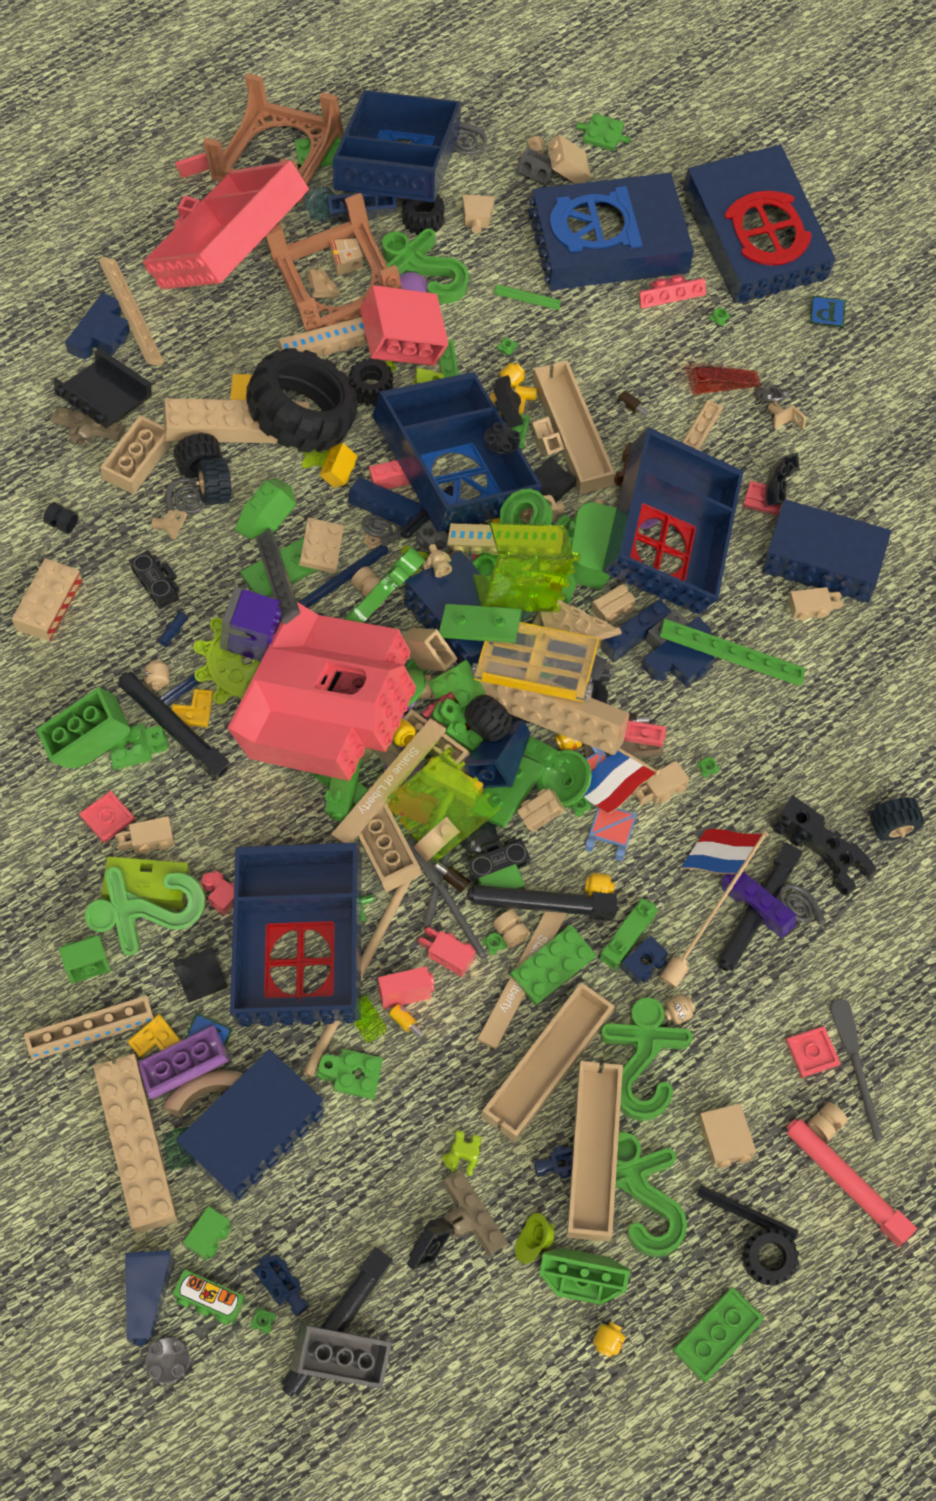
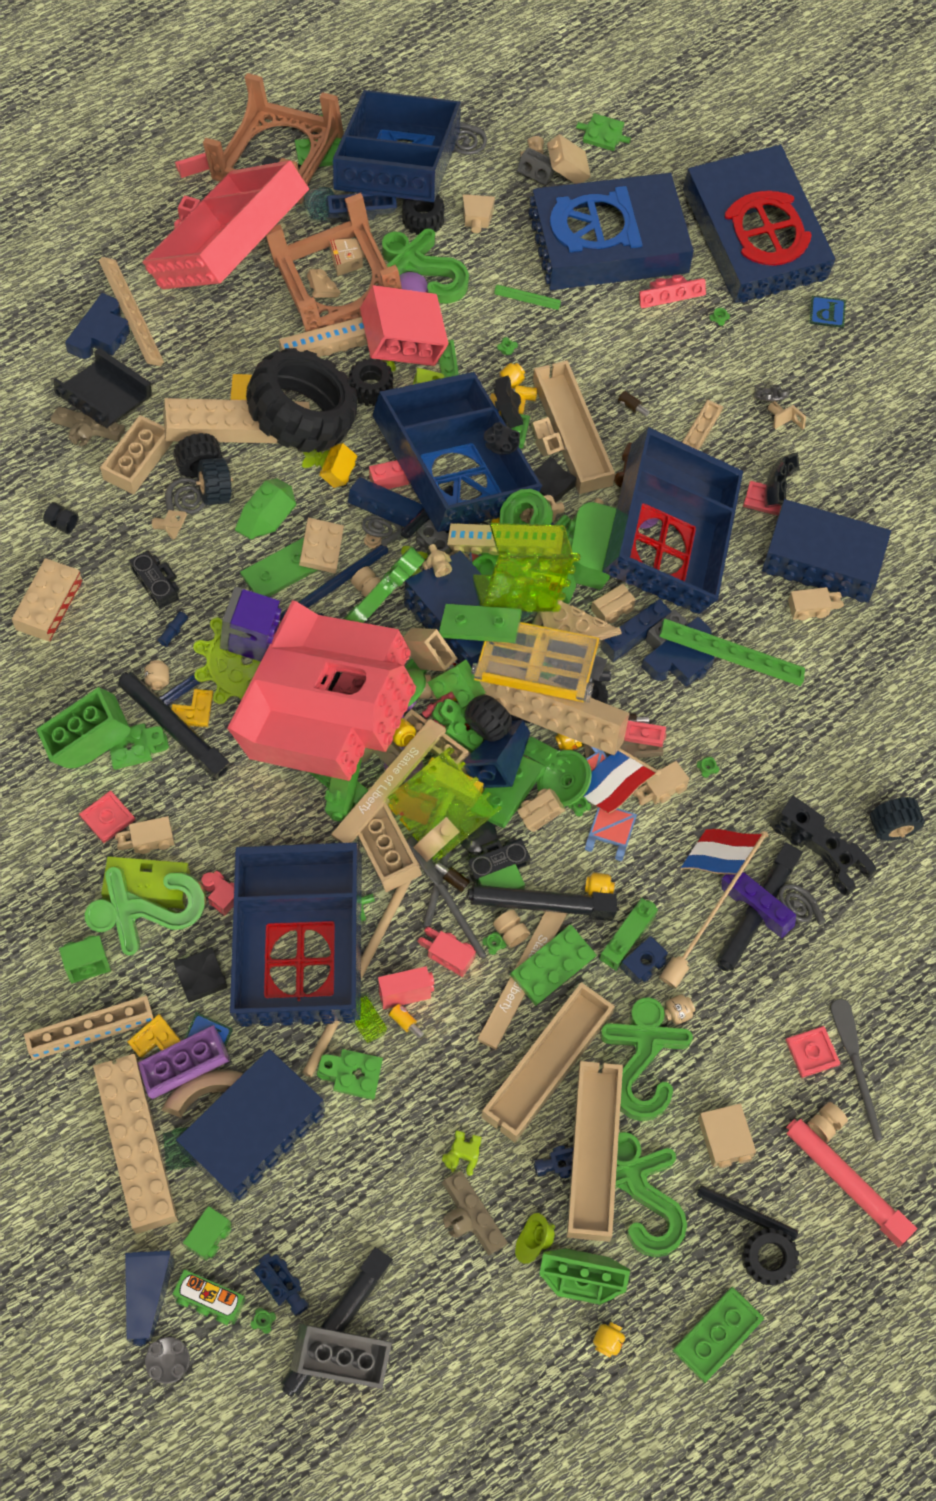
dark grey tile [256,528,300,625] -> none
black plate [406,1217,455,1270] -> none
clear red wedge [685,363,761,395] -> none

